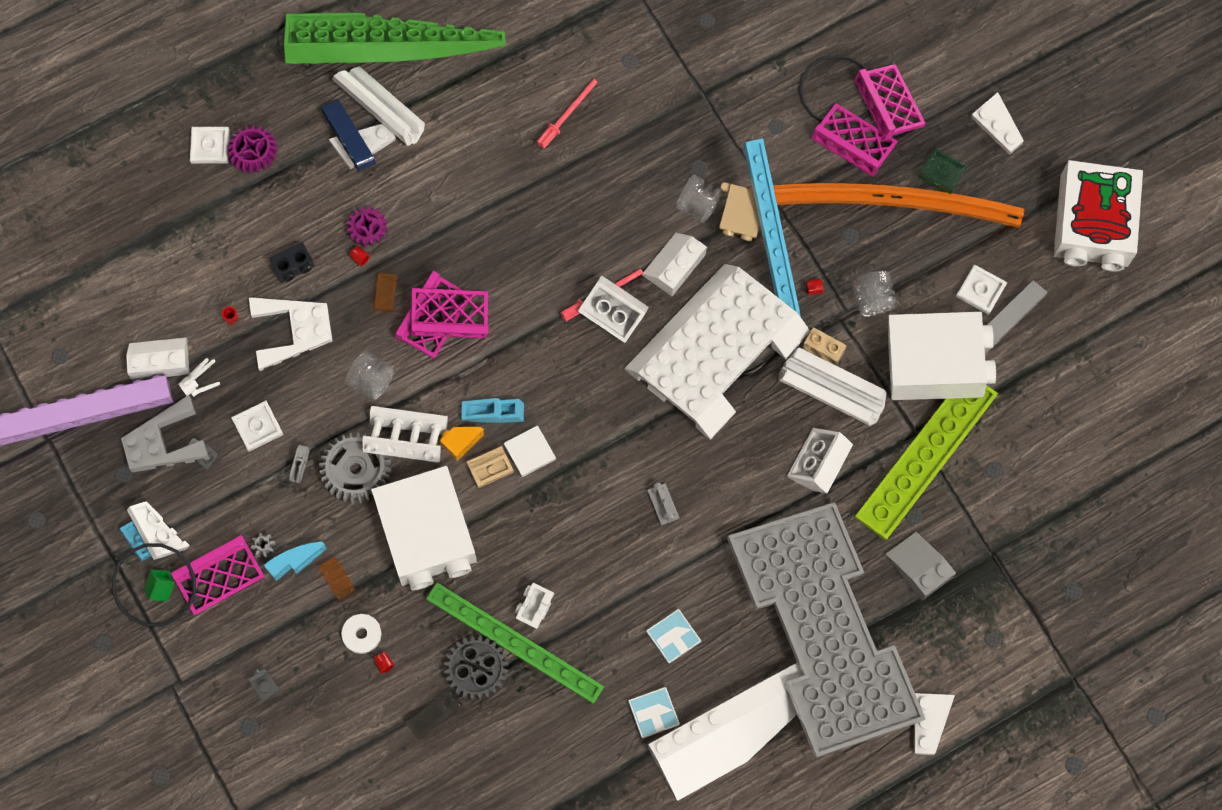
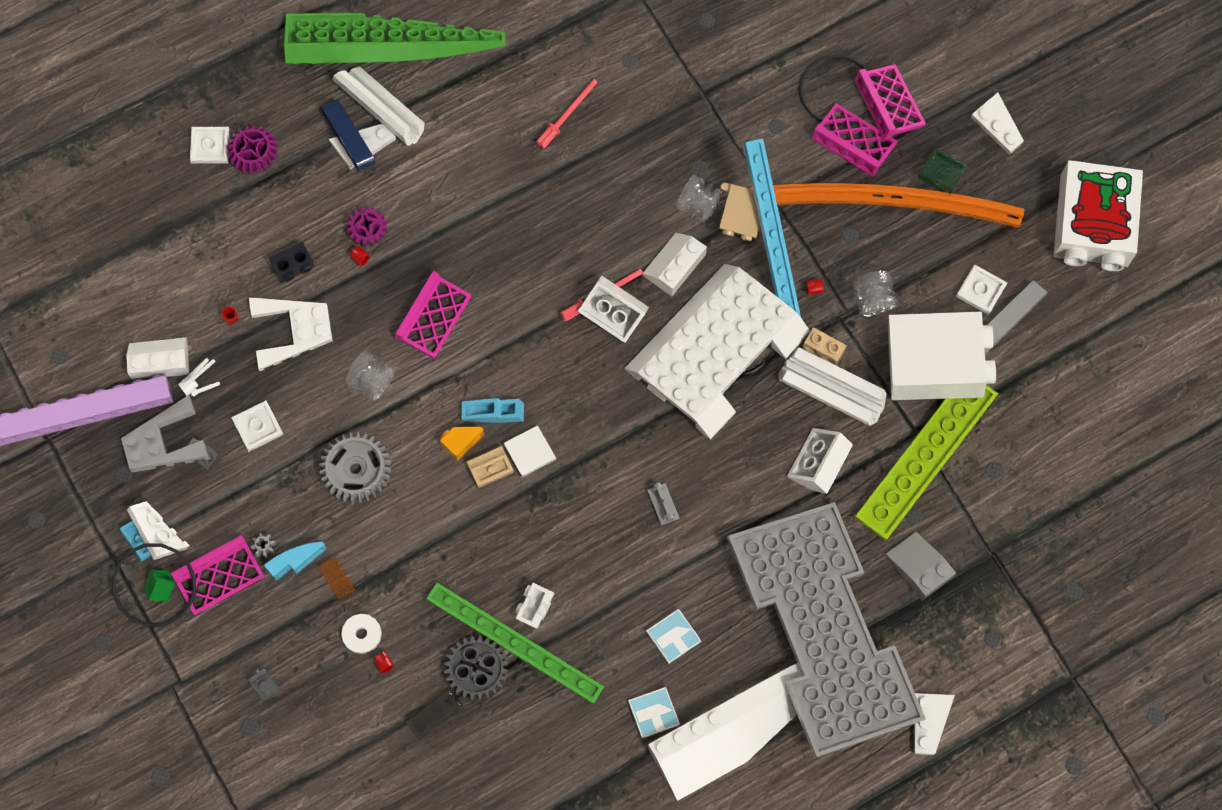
light grey piece [289,445,309,483] -> none
white fence [363,406,448,462] -> none
white brick [371,466,477,590] -> none
clear orange tile [374,273,398,312] -> none
dark pink fence [410,288,488,339] -> none

